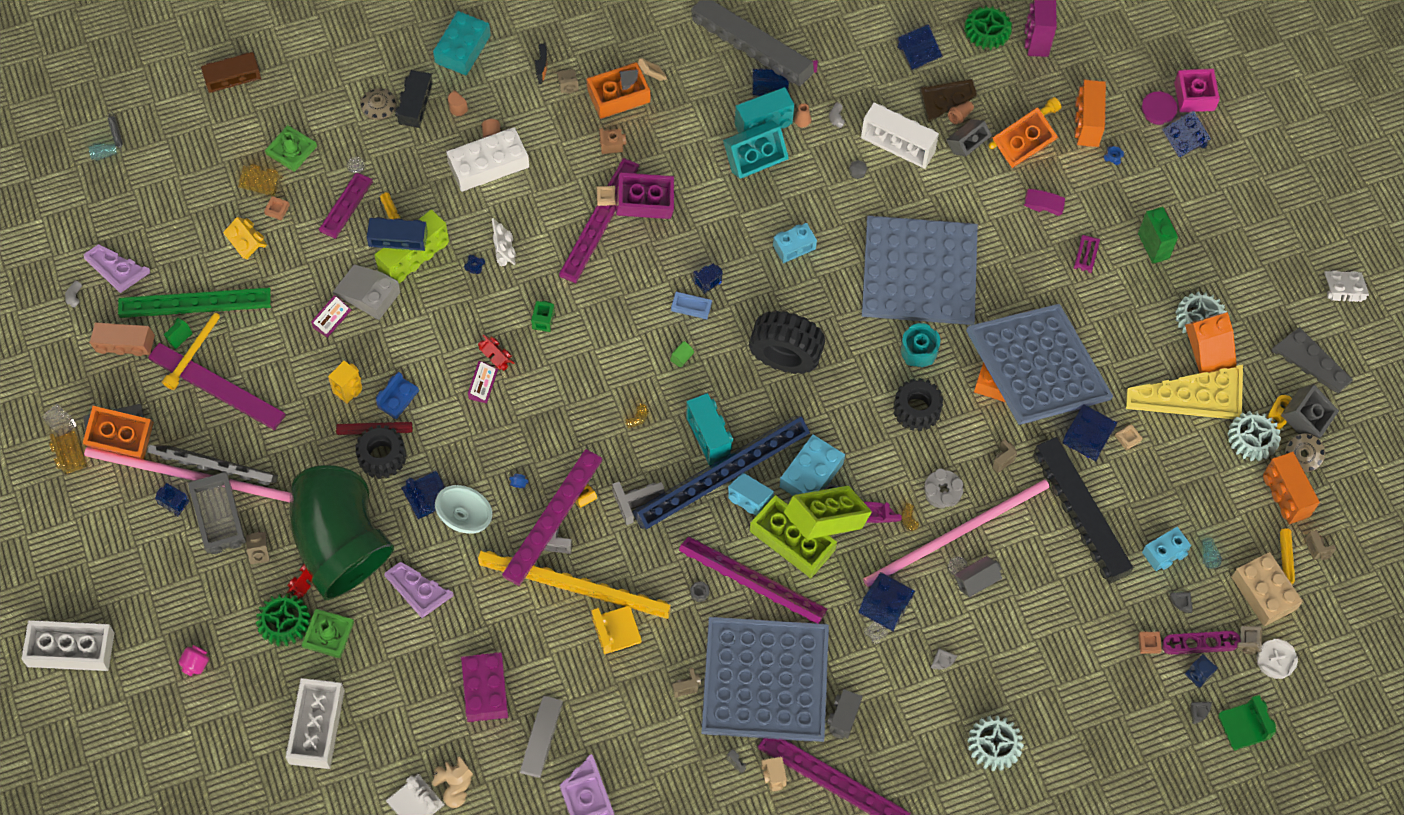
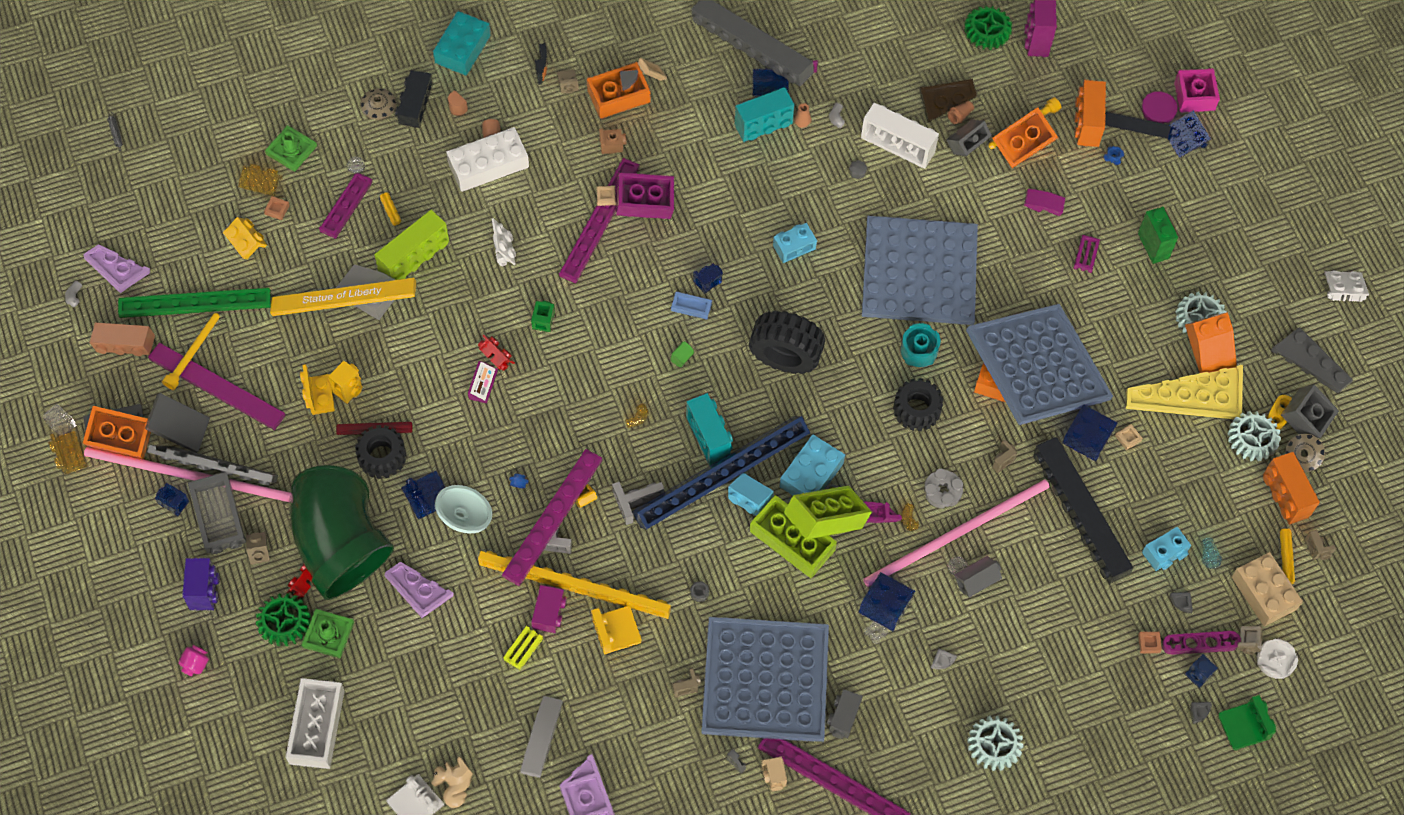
white brick [22,621,114,671] -> none
clear light blue cone [88,143,117,161] -> none
green tile [163,317,193,349] -> none
reddish brown brick [201,52,261,93] -> none
slope [311,295,351,338] -> none
dark blue brick [366,217,428,251] -> none
blue bracket [376,372,419,420] -> none
magenta brick [461,652,509,722] -> none
clear blue plate [464,255,485,274] -> none
magenta plate [679,536,827,624] -> none
teal brick [723,120,789,179] -> none
clear blue hinge [897,24,943,70] -> none
none -> dark grey tile [145,393,210,453]
none -> dark purple brick [182,558,220,610]
none -> yellow tile [270,278,416,316]
none -> yellow bracket [300,364,335,415]
none -> neon yellow tile [503,626,543,670]
none -> magenta brick [531,585,567,633]
none -> black sticker [1105,112,1171,139]

